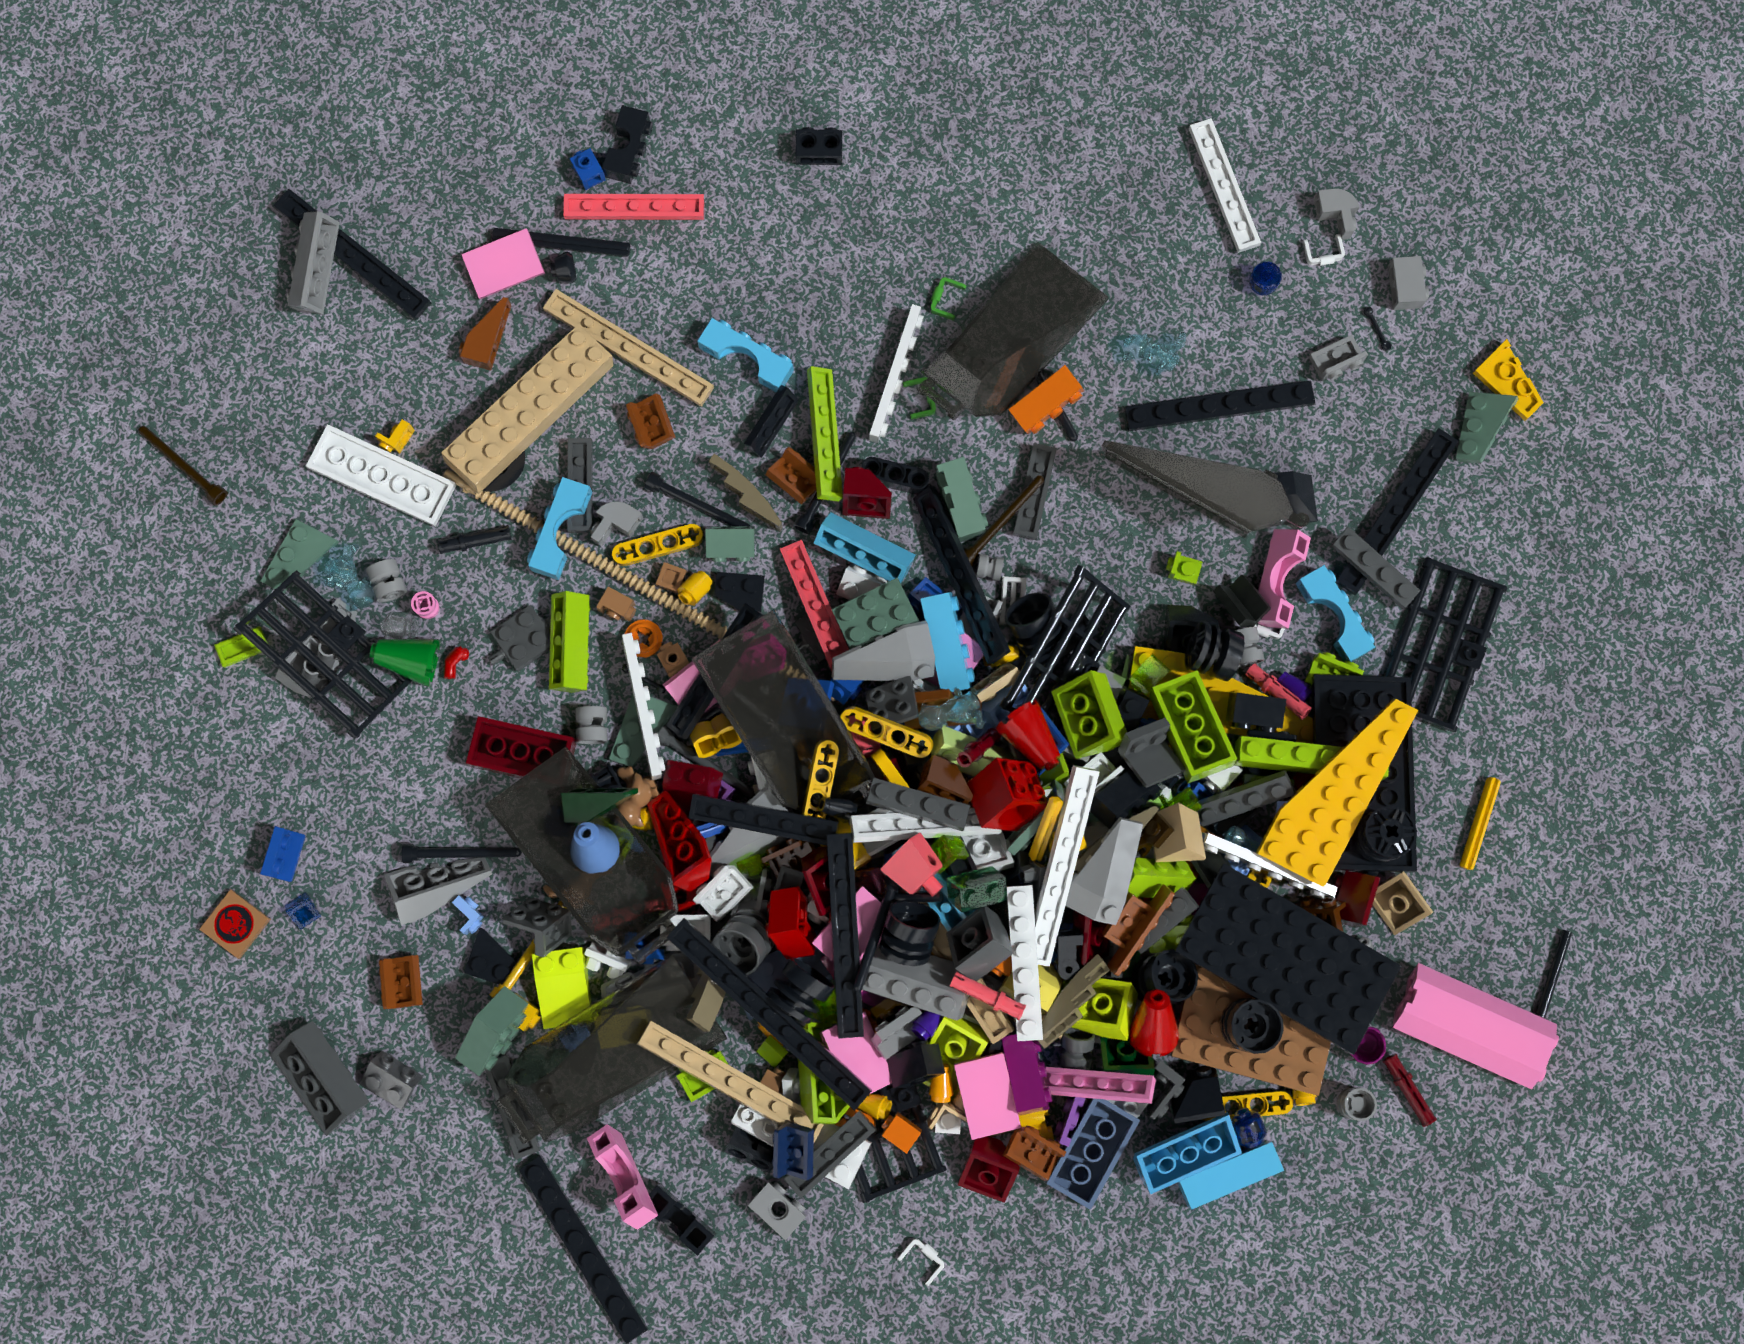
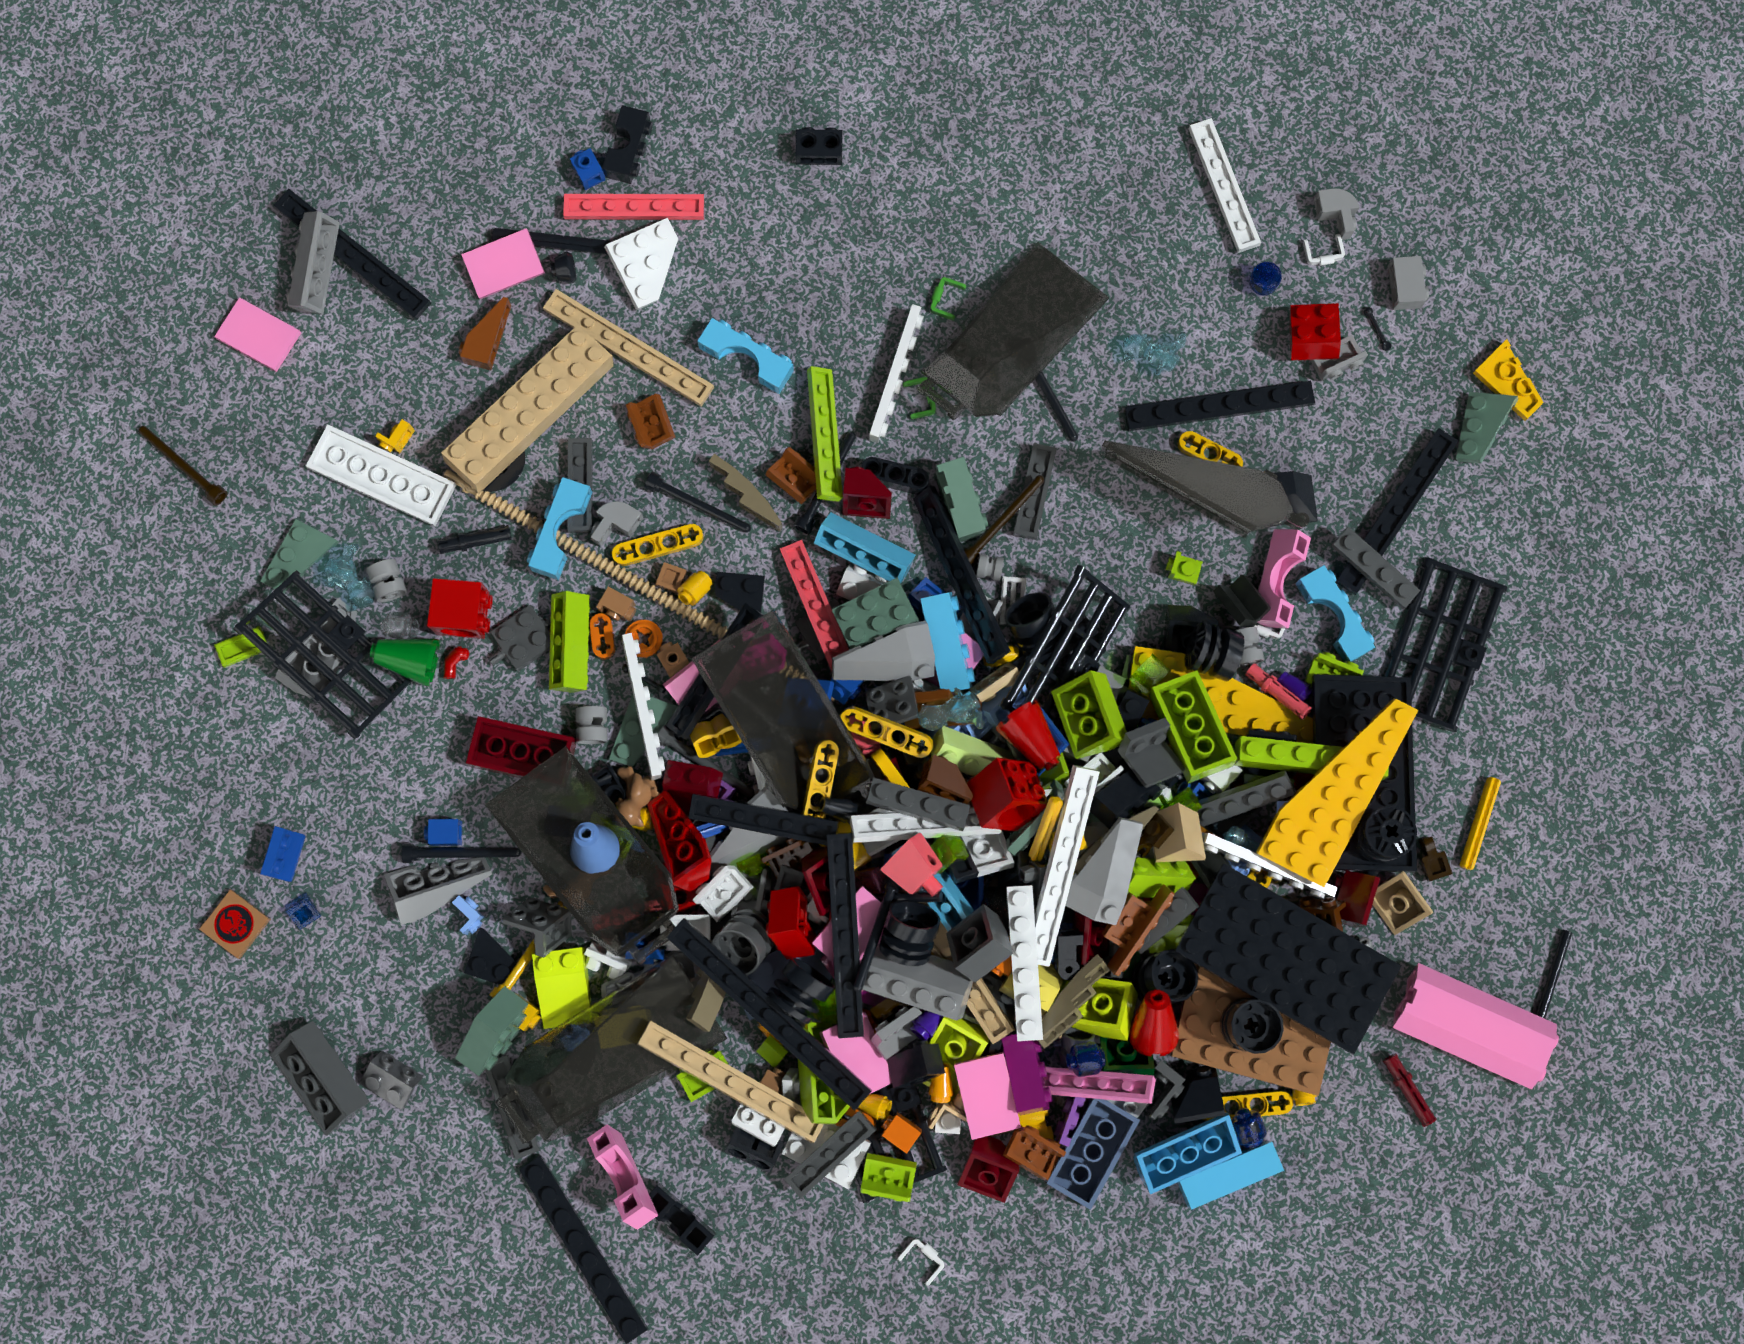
dark orange bracket [379,955,423,1009] -> none
bright pink wheel [411,591,439,619] -> none
dark green slope [561,788,638,826] -> none
sand green brick [705,526,755,562] -> none
black plate [744,385,799,458] -> none
light grey brick [748,1181,806,1241] -> none
dark blue bracket [772,1122,814,1180] -> none
clear green brick [947,866,1007,912] -> none
coral pin [950,971,1026,1020] -> none
dark red pin [957,728,1001,767] -> none
orange brick [1008,365,1084,434] -> none
black brick [1226,692,1286,733] -> none
light grey wheel [1337,1087,1377,1121] -> none
magenta hair [1350,1026,1386,1065] -> none
none -> bright pink tile [214,297,301,372]
none -> blue brick [424,819,462,846]
none -> red brick [427,578,493,639]
none -> orange beam [590,613,615,660]
none -> white plate [604,218,678,311]
none -> lime bracket [860,1153,917,1202]
none -> clear blue head [1066,1041,1106,1077]
none -> yellow beam [1178,431,1243,476]
none -> red brick [1289,303,1341,360]
none -> dark brown plate [1419,836,1453,882]

